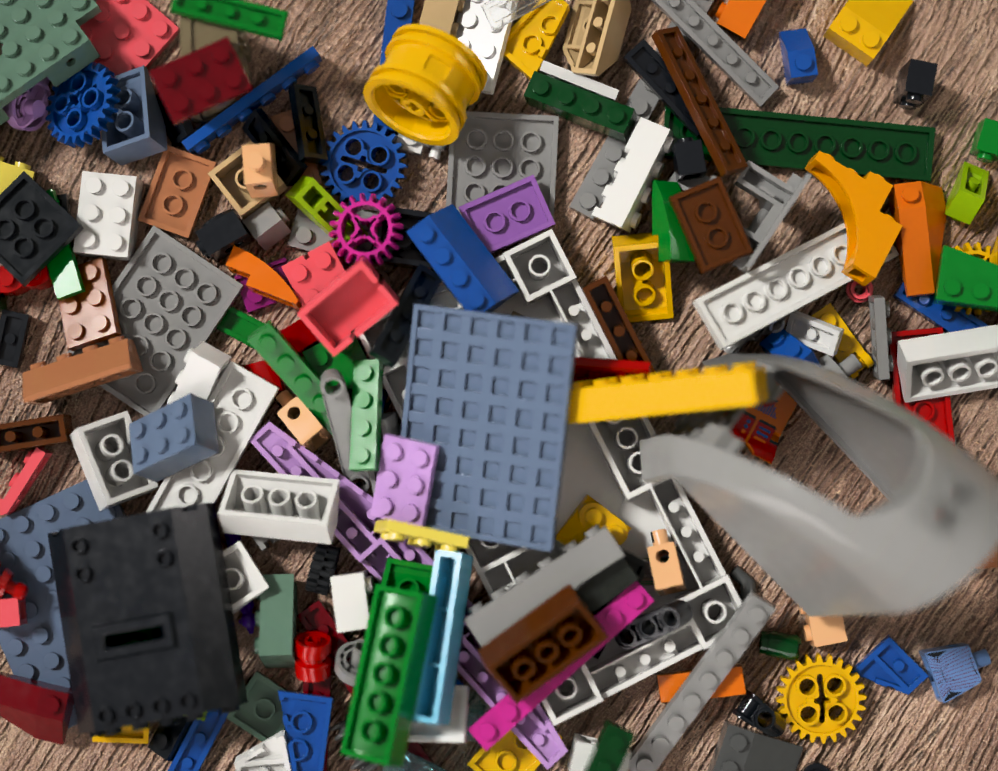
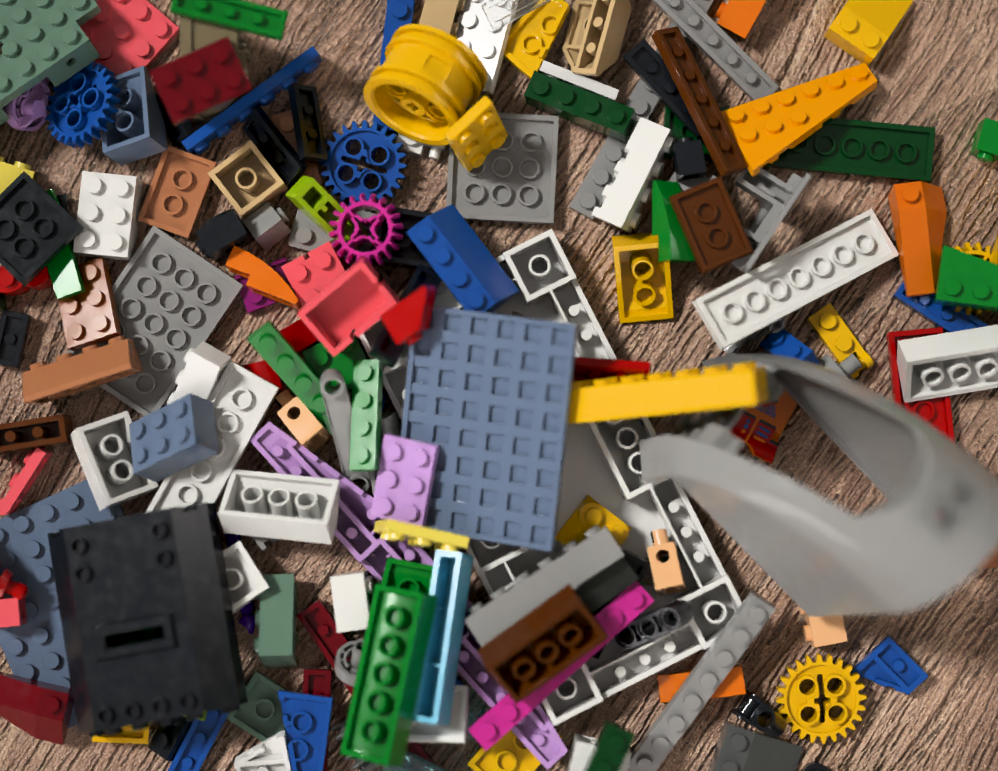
green tile [217,306,264,349] -> none
light nougat torso [242,143,279,198] -> none
red wheel [295,631,331,683] -> none
black tyre [305,543,341,596] -> none
medium lavender plate [458,174,555,253] -> none
reddish brown brick [581,275,655,374] -> none
dark grey arm [729,565,757,603] -> none
dark green piece [759,631,801,660] -> none
blue slope [779,28,818,85] -> none
white plate [786,310,844,357] -> none
light orange arch [805,150,902,286] -> none
coral plate [846,280,873,303] -> none
light grey plate [868,295,893,380] -> none
black brick [892,59,938,110] -> none
medium blue torso [919,643,991,703] -> none
lime slope [945,161,989,225] -> none
none -> red slope [380,284,437,346]
none -> yellow plate [444,96,508,172]
none -> light orange wing [721,62,878,177]

